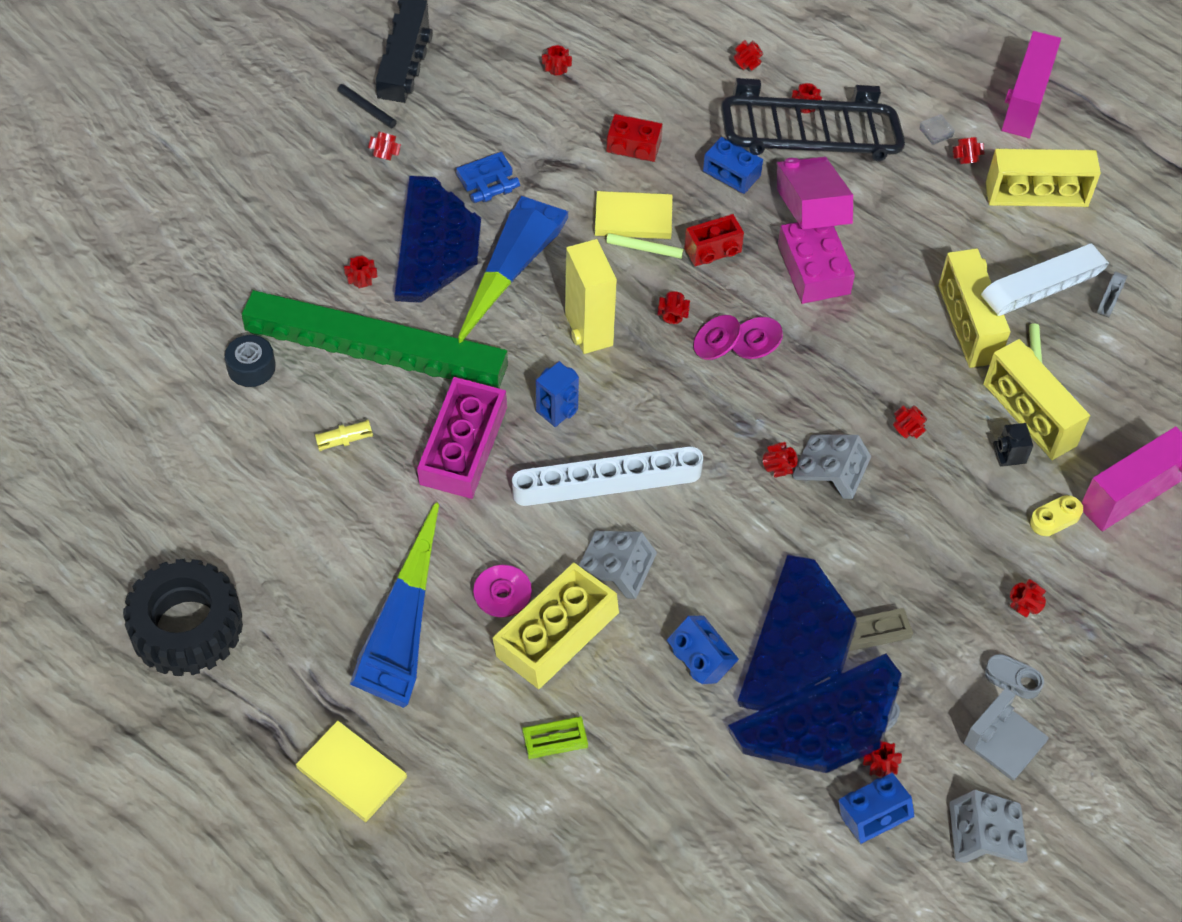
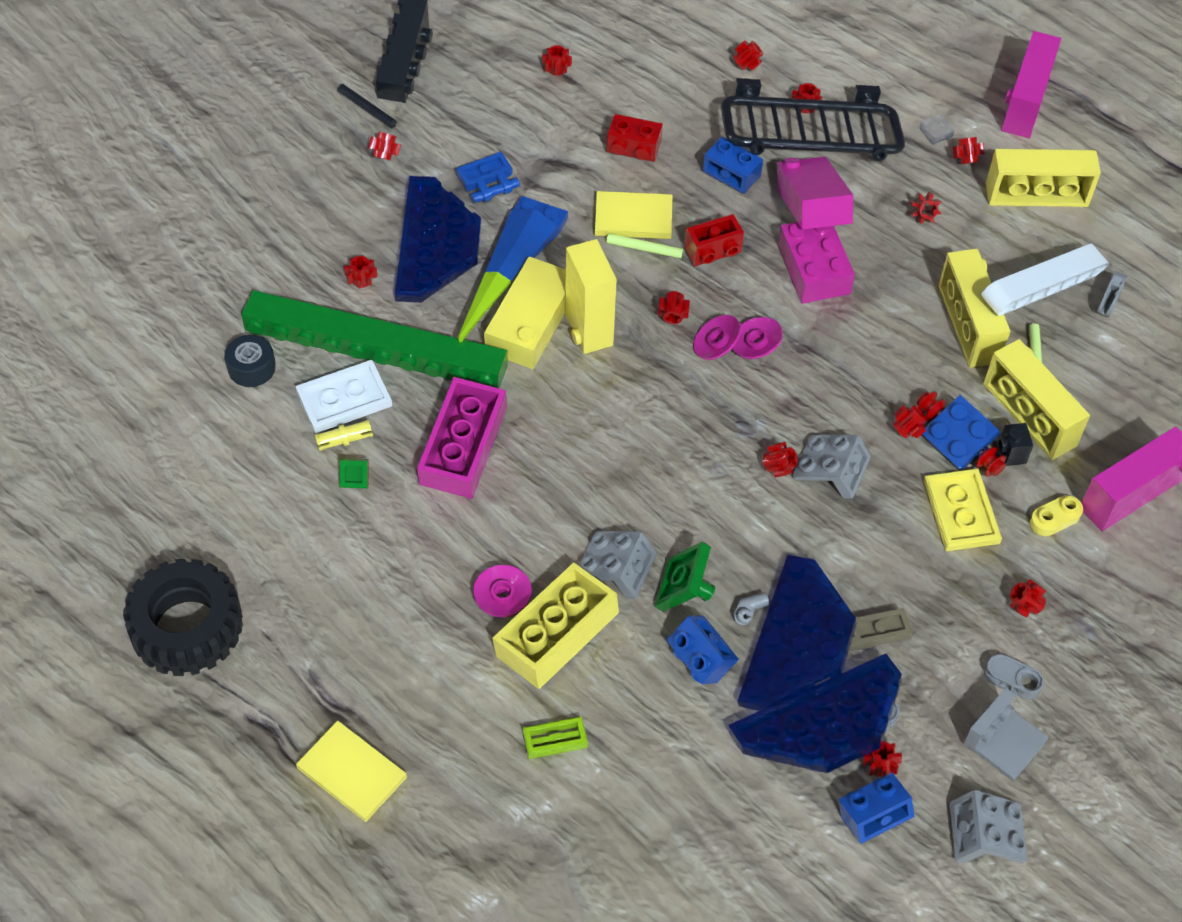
blue plate [350,502,439,708] -> none
white beam [512,447,703,506] -> none
blue brick [536,361,579,427] -> none
none -> white plate [295,360,392,434]
none -> green plate [339,458,369,489]
none -> light yellow brick [484,256,566,370]
none -> green tile [654,541,715,612]
none -> light grey arm [734,592,769,625]
none -> red gear [909,192,941,224]
none -> blue plate [917,391,1006,477]
none -> light yellow tile [923,468,1002,552]

